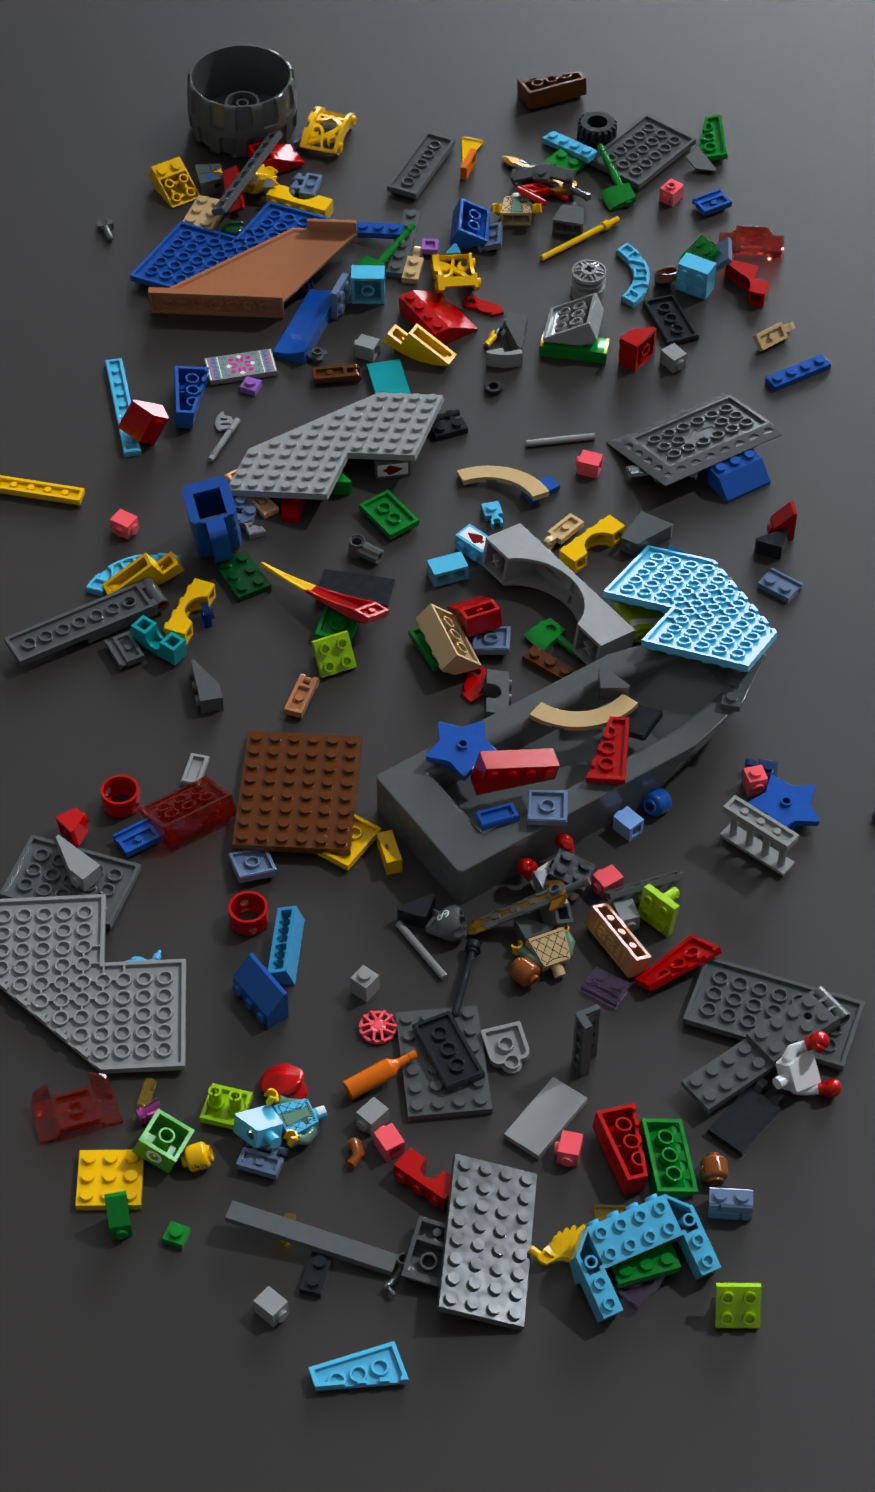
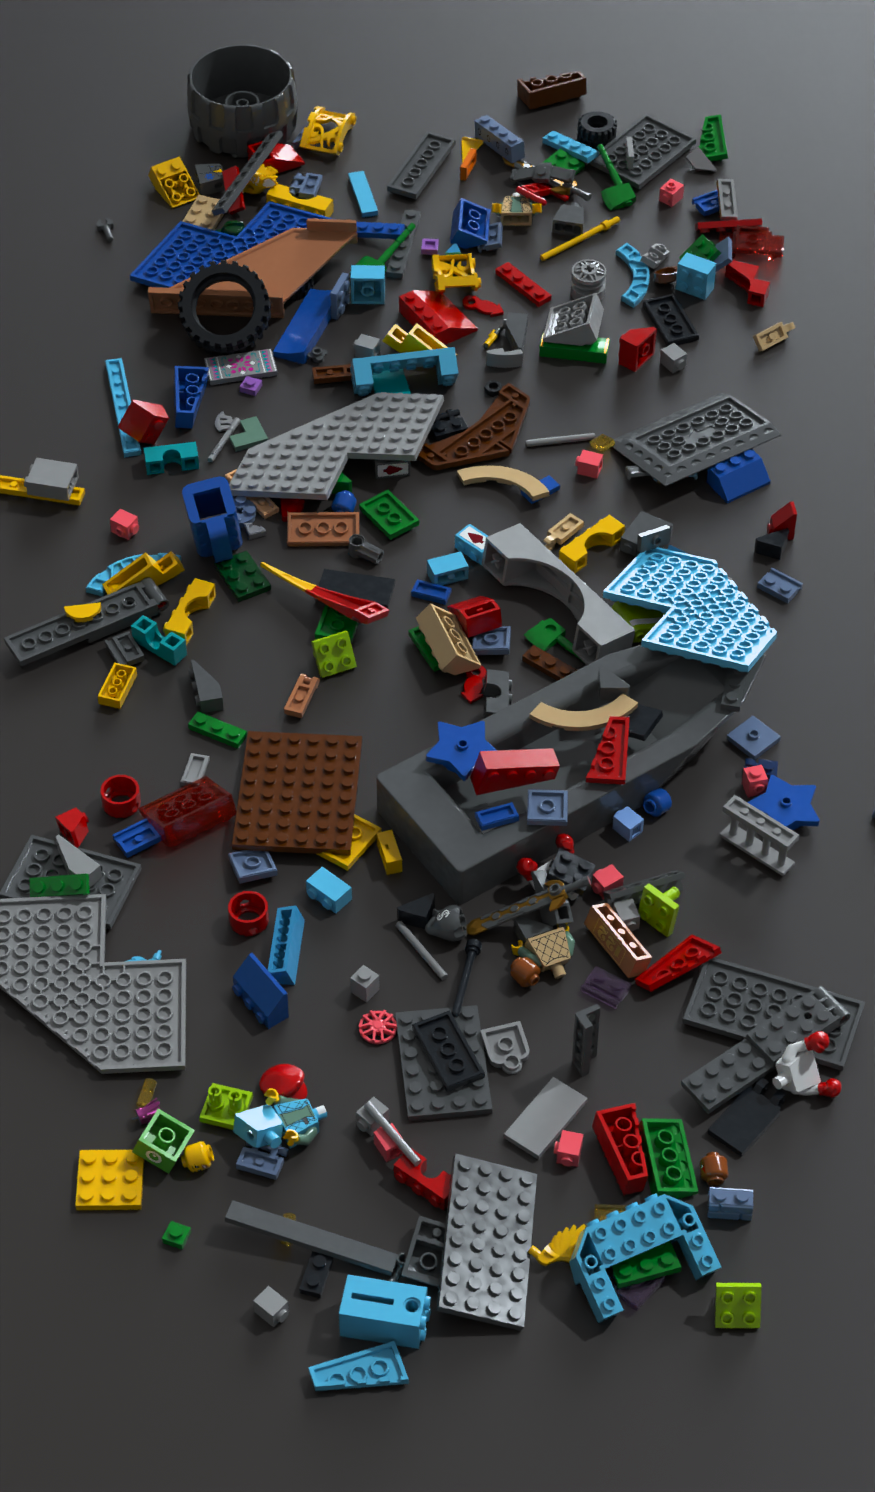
clear red piece [31,1072,124,1145] -> none
green slope [104,1191,133,1240] -> none
clear blue plate [200,601,215,628] -> none
orange piece [342,1050,418,1100] -> none
dark orange arm [346,1138,365,1169] -> none
tan plate [402,246,424,284] -> none
medium azure plate [481,501,503,529] -> none
blue plate [765,354,831,392] -> none
none -> light grey brick [24,458,79,501]
none -> green plate [29,874,89,897]
none -> yellow tile [64,602,101,622]
none -> yellow piece [98,662,137,709]
none -> teal arch [143,442,199,475]
none -> black tyre [178,260,271,356]
none -> green plate [188,711,247,749]
none -> sand green tile [229,416,268,452]
none -> nougat tile [287,512,359,546]
none -> medium azure brick [306,867,352,914]
none -> blue head [331,490,357,512]
none -> medium azure brick [339,1275,431,1349]
none -> medium azure tile [348,171,378,217]
none -> medium azure plate [350,347,459,396]
none -> light grey bar [364,1101,421,1166]
none -> blue tile [411,579,452,605]
none -> reddish brown wing [417,383,530,470]
none -> sand blue brick [474,115,525,163]
none -> red plate [496,262,552,307]
none -> clear yellow tile [590,434,615,452]
none -> light grey tile [625,137,634,170]
none -> dark grey plate [637,525,670,553]
none -> light grey slope [640,244,670,269]
none -> red plate [695,219,762,233]
none -> light grey plate [717,179,737,221]
none -> sand blue plate [726,716,781,760]

